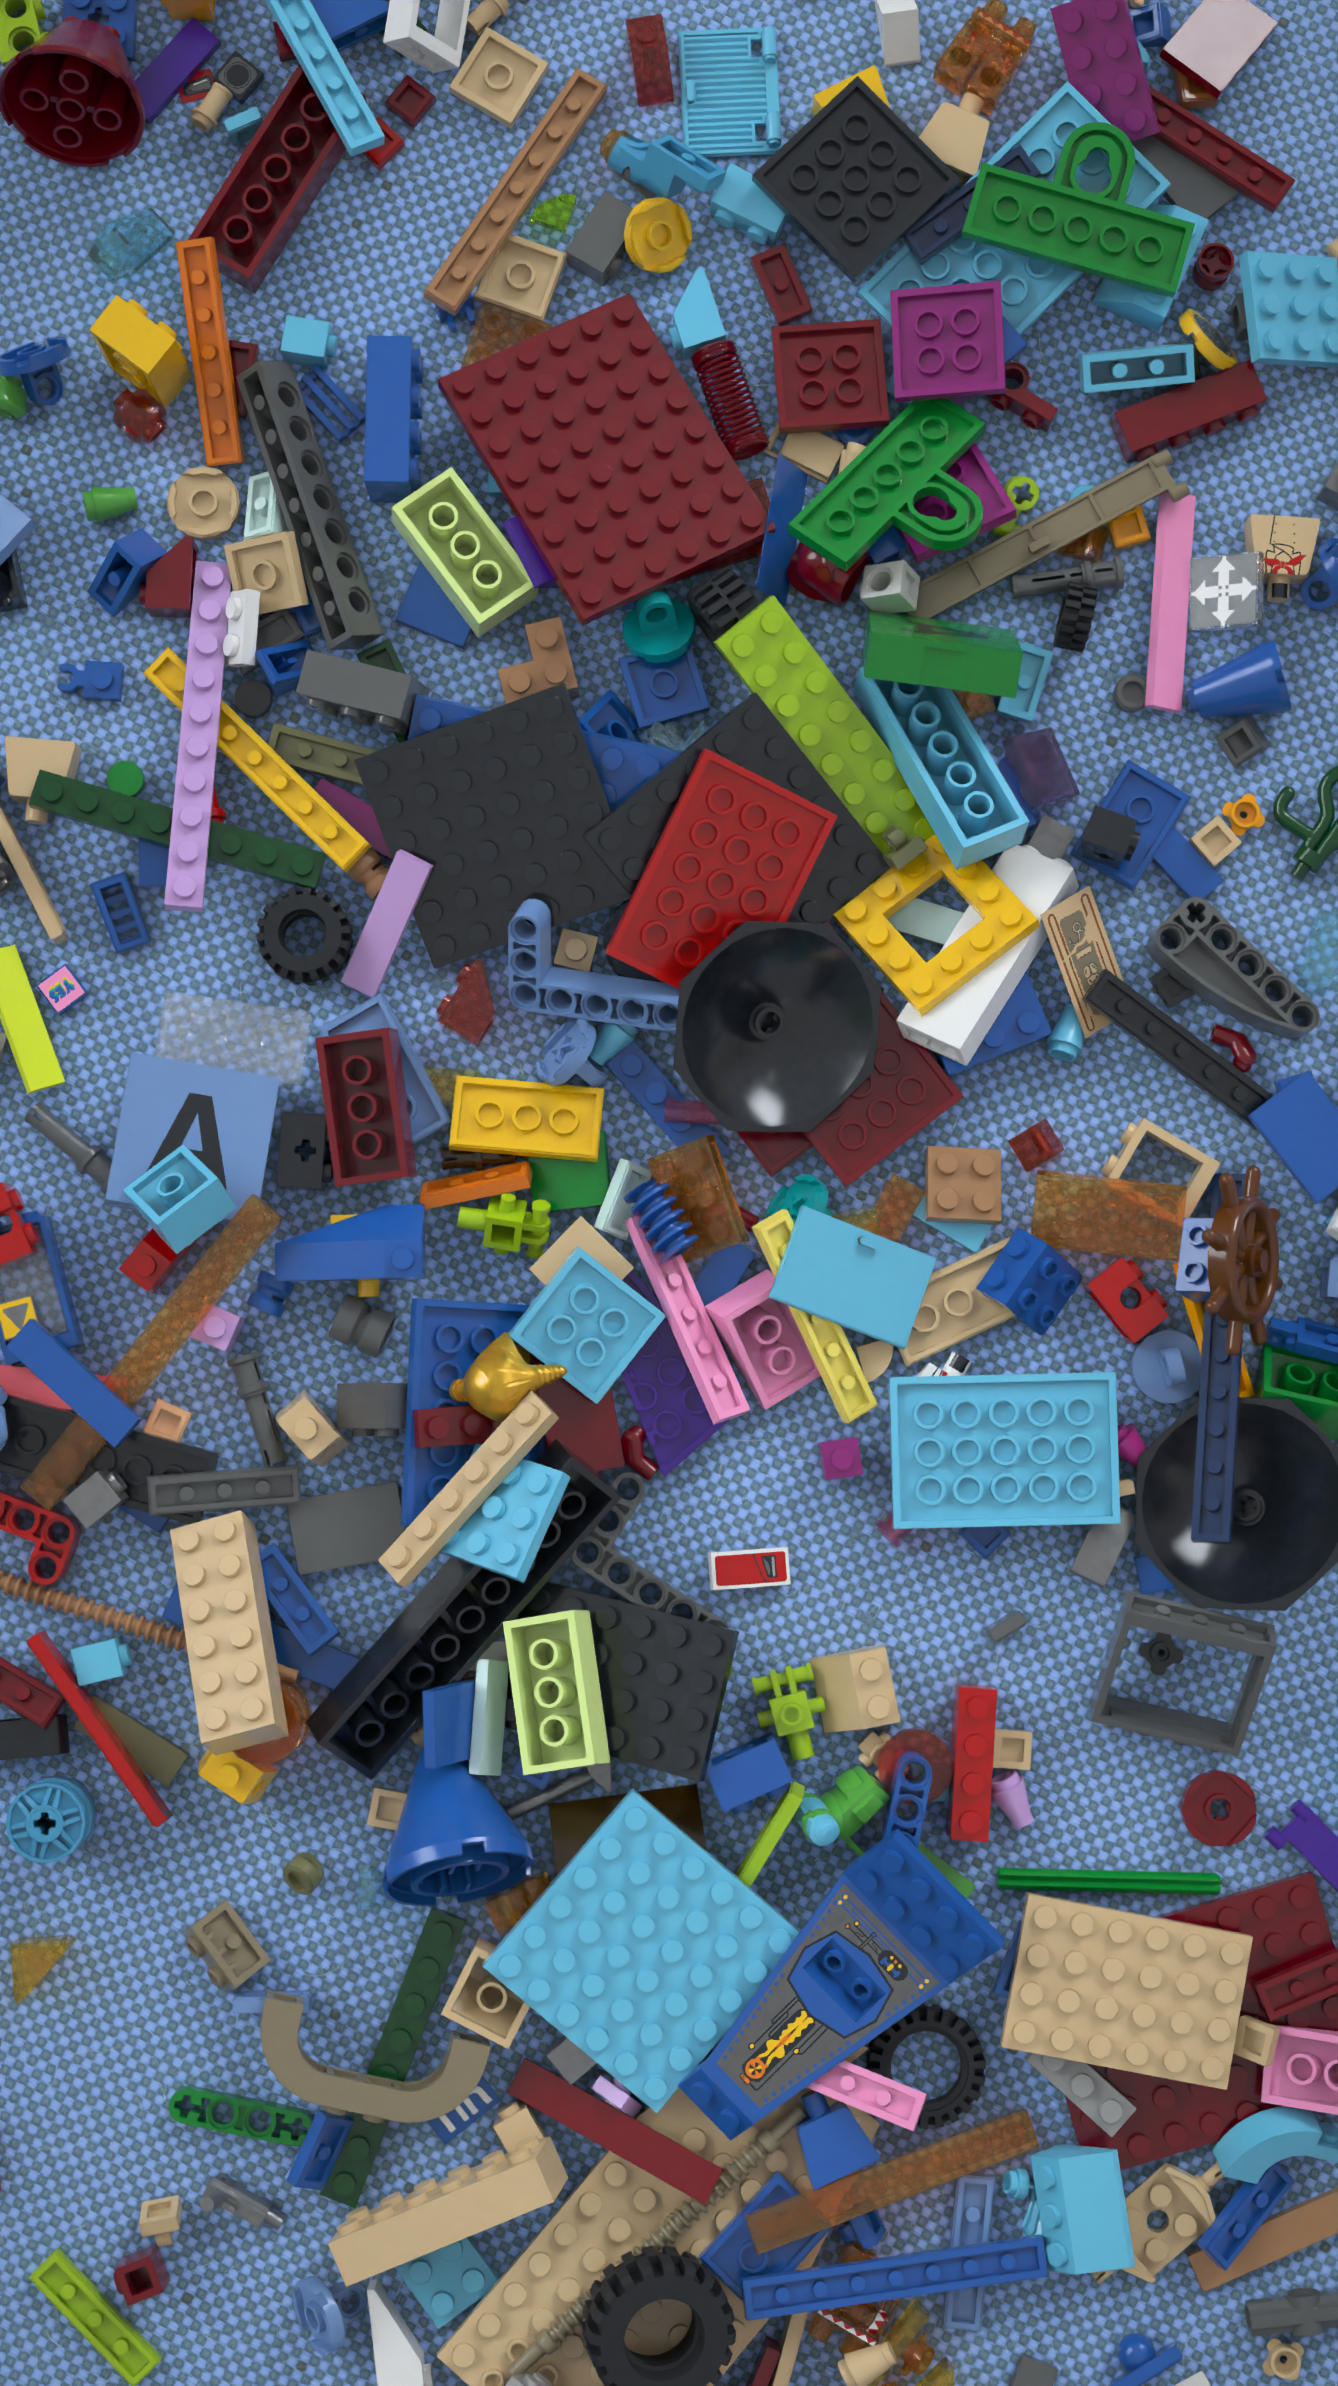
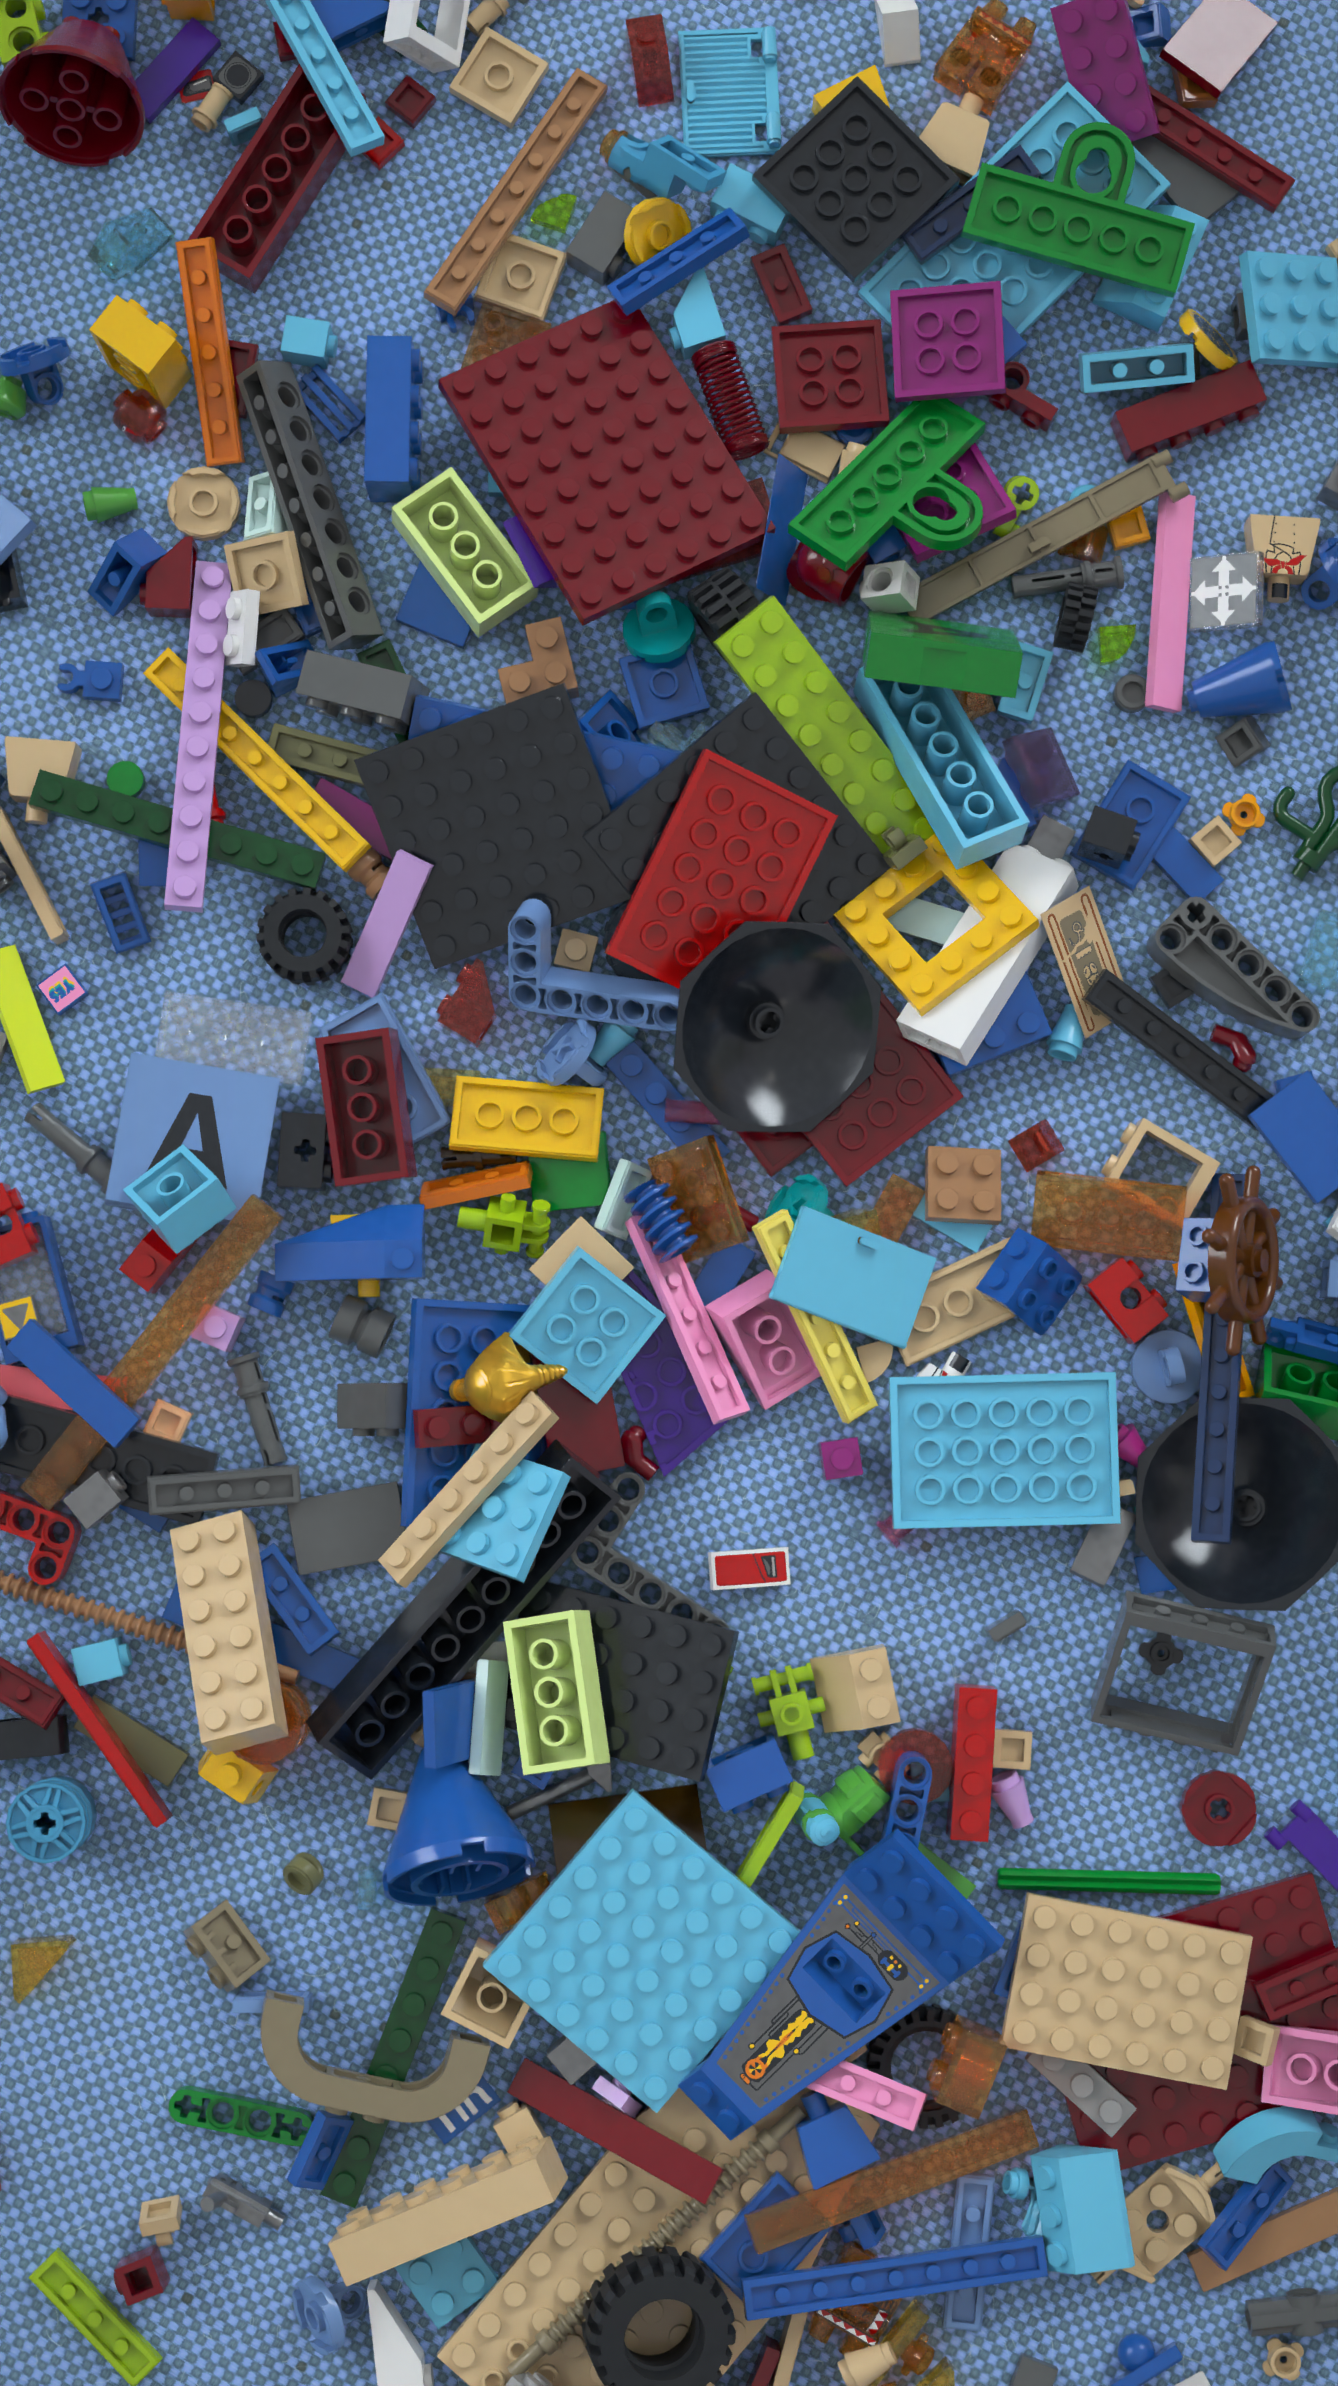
tan torso [276,1390,351,1467] -> none
blue tile [958,1526,1012,1560] -> none
dark red wheel [1192,243,1234,291] -> none
none -> blue plate [606,207,750,316]
none -> clear orange brick [926,2014,1007,2120]
none -> clear neon green tile [1097,624,1136,666]

